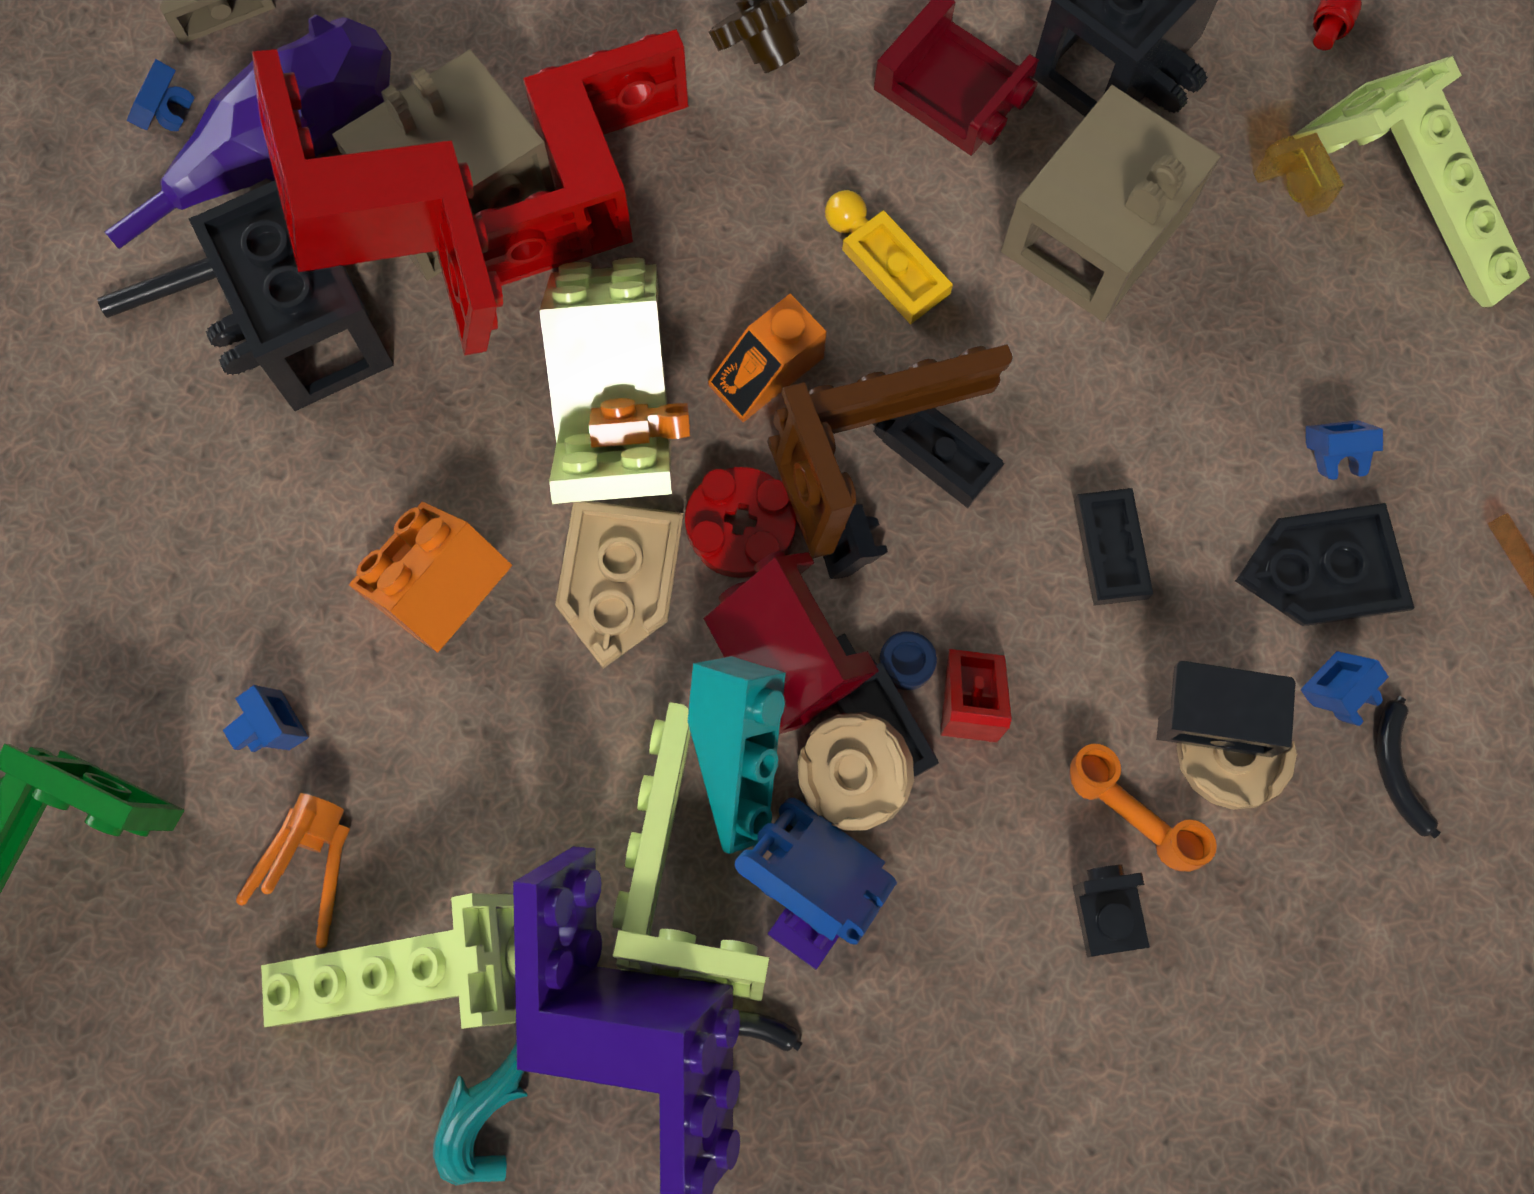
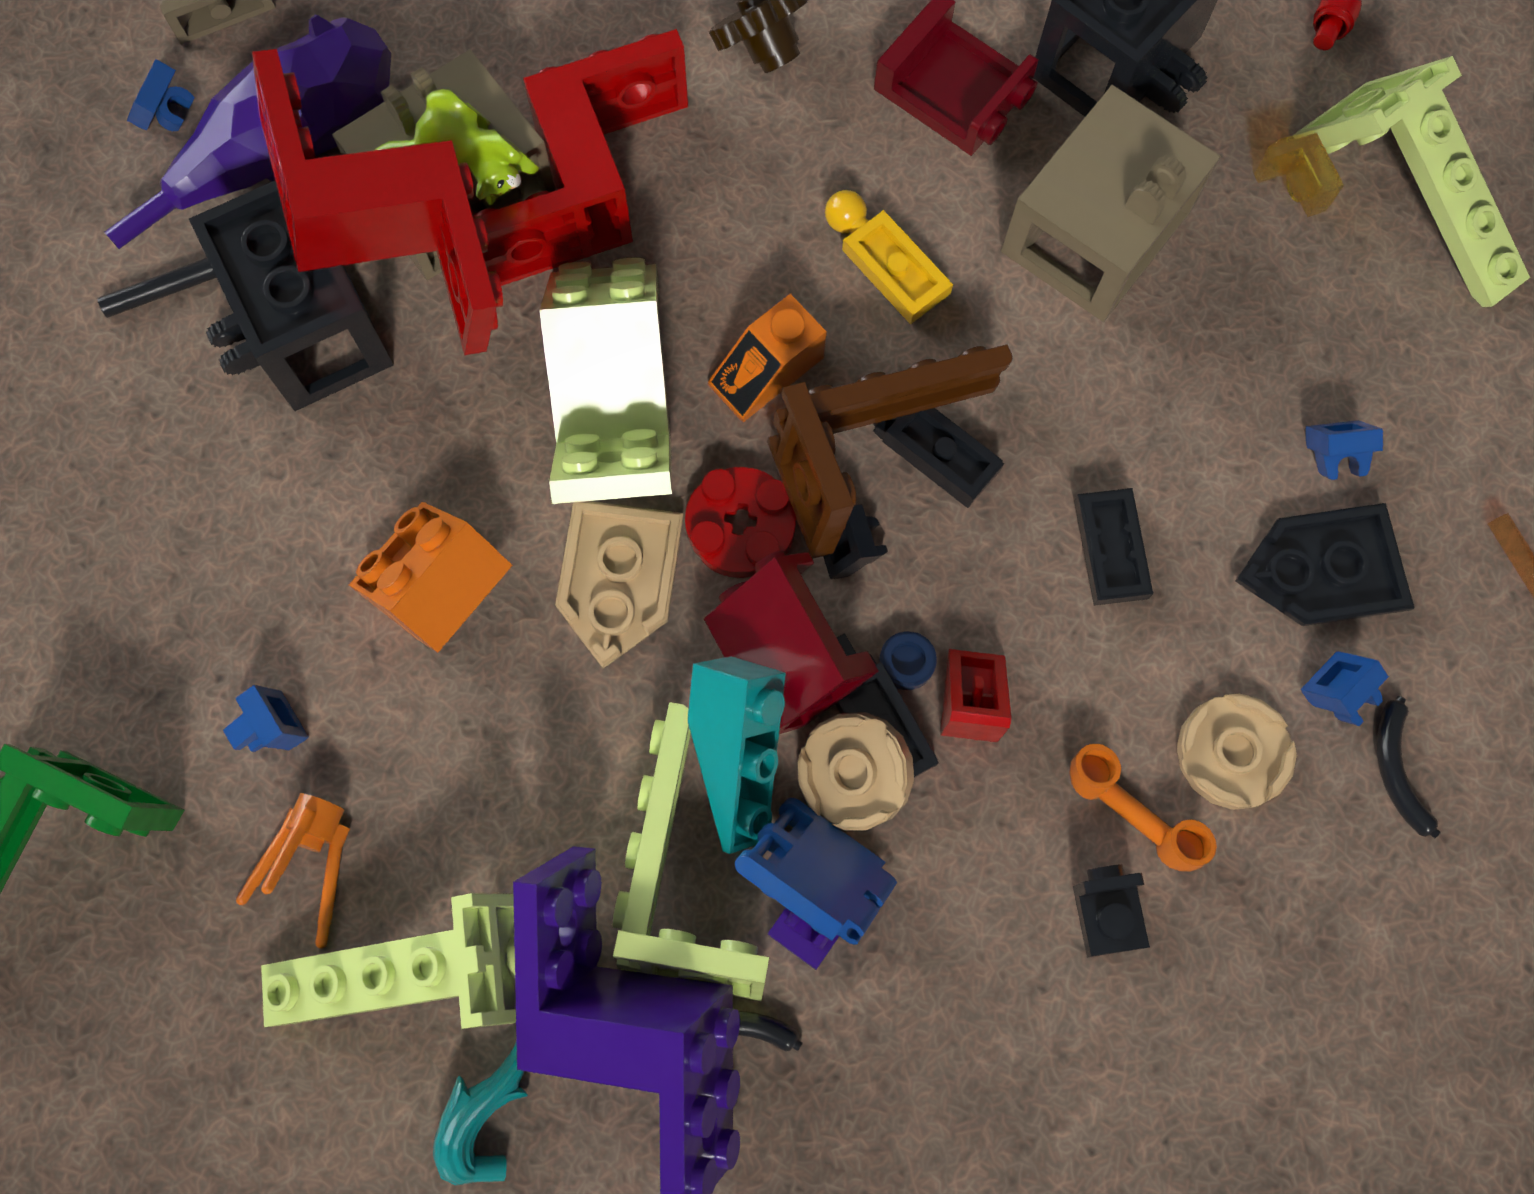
orange plate [589,398,690,448] -> none
black panel [1156,661,1296,758] -> none
none -> lime animal [375,89,539,206]

